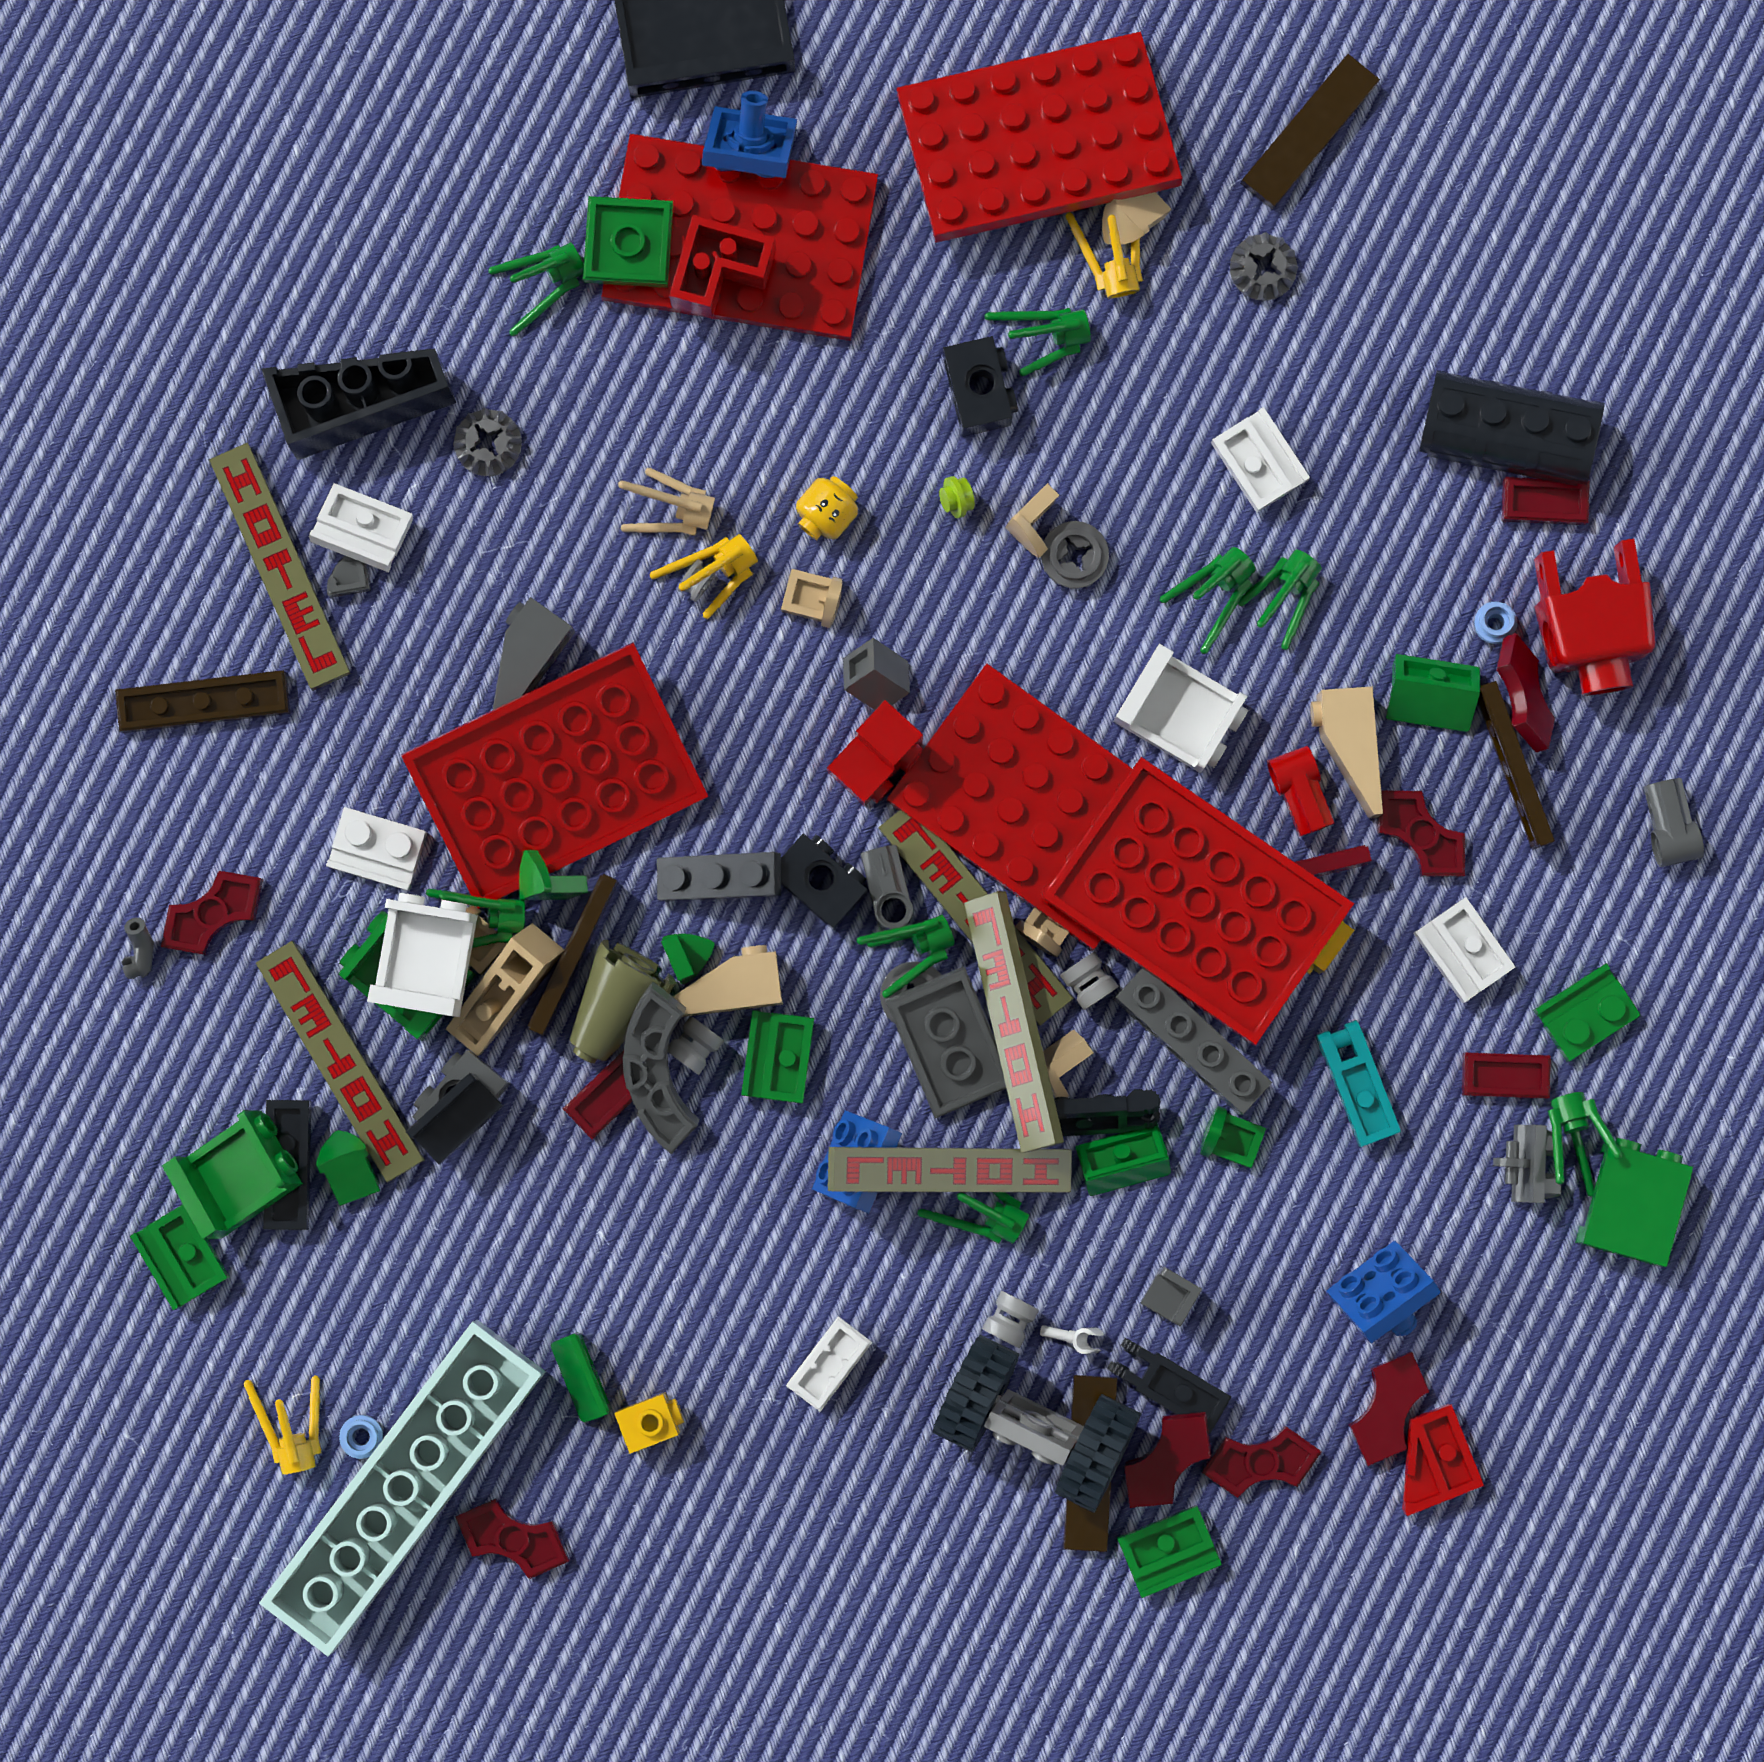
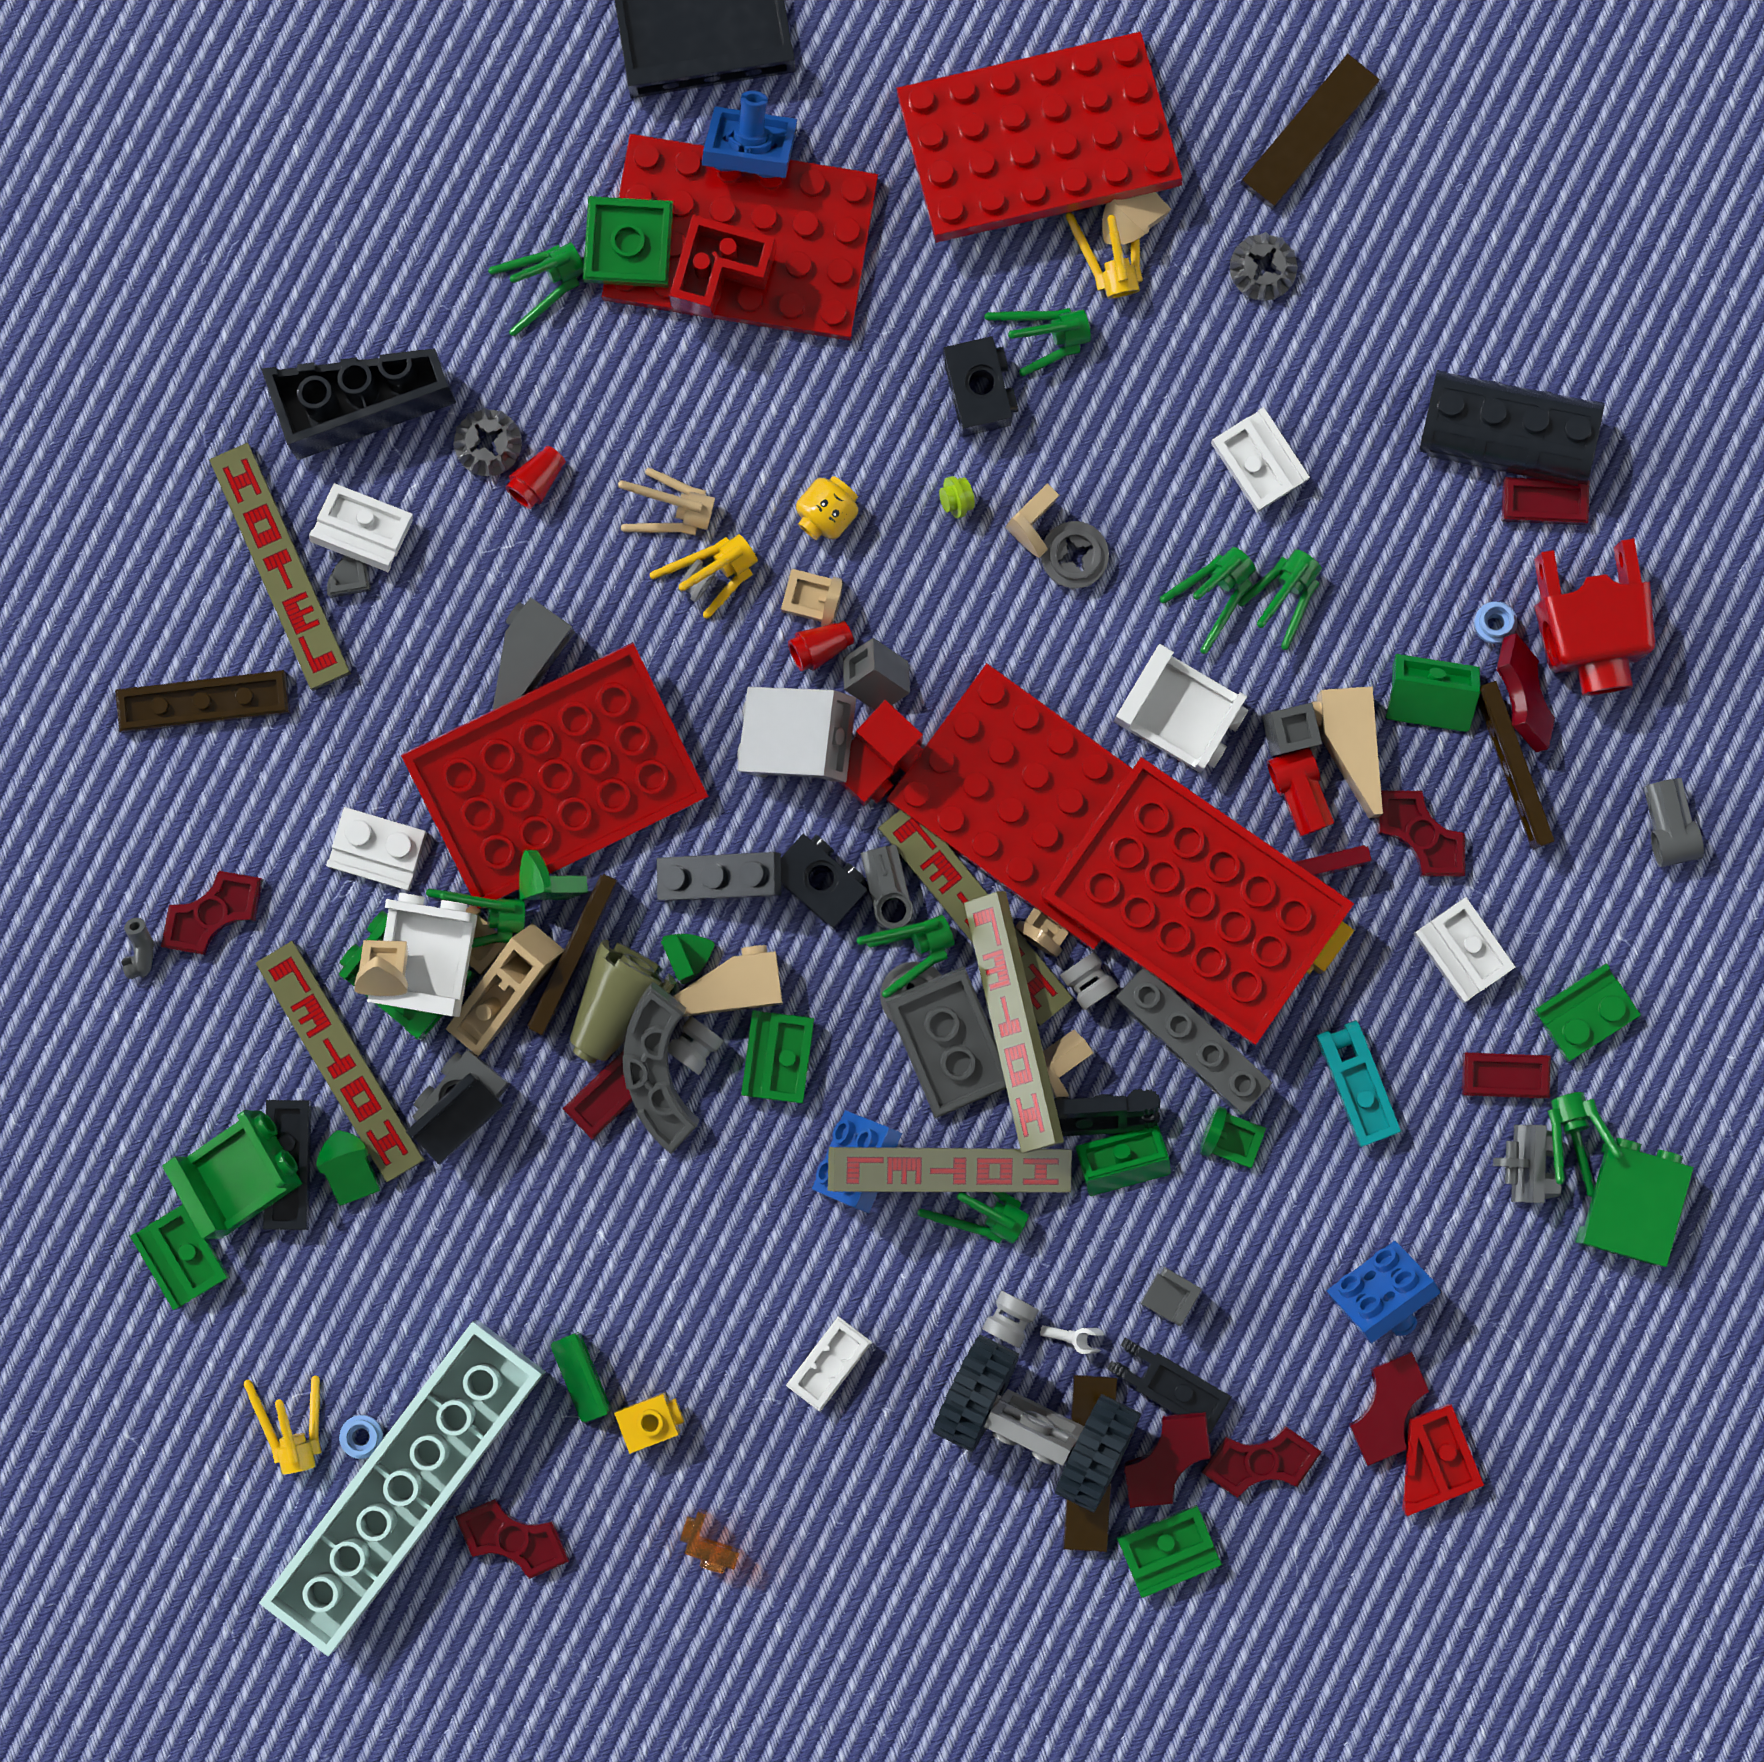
none -> tan tile [354,940,408,996]
none -> red cone [505,446,566,509]
none -> clear orange bracket [680,1509,741,1574]
none -> panel [737,687,856,782]
none -> red cone [788,621,854,671]
none -> dark grey panel [1261,703,1322,757]

